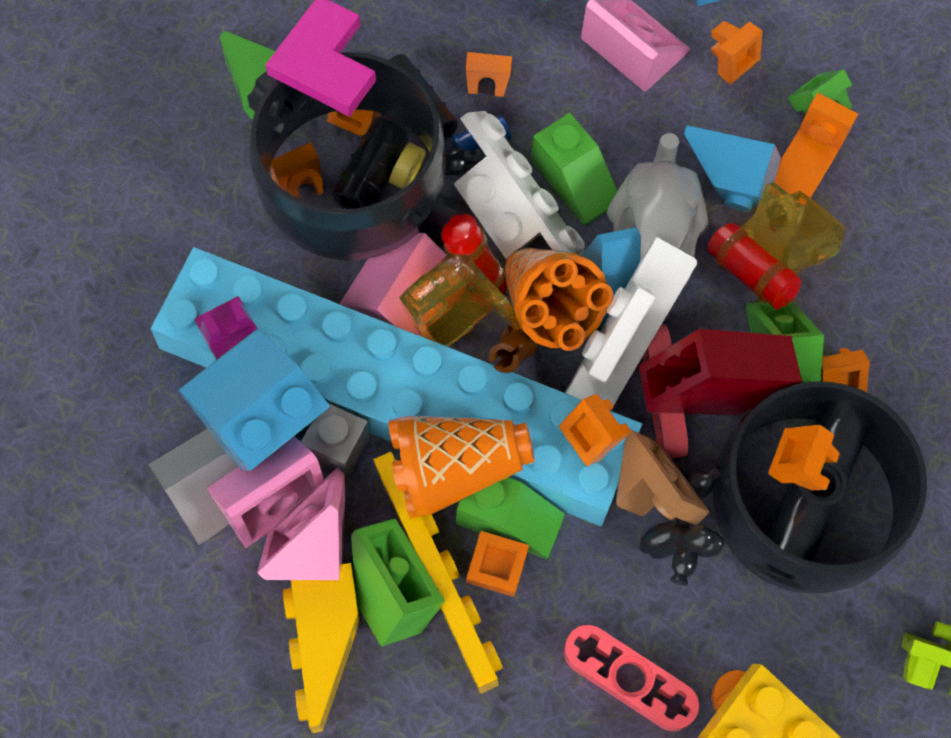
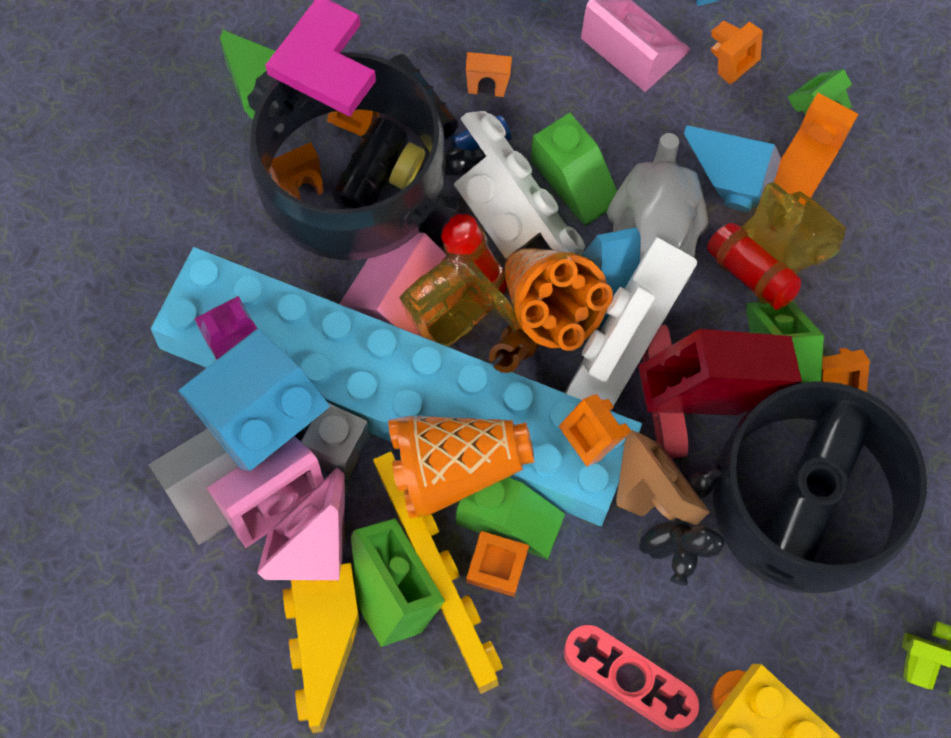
orange tile [768,425,840,491] -> none

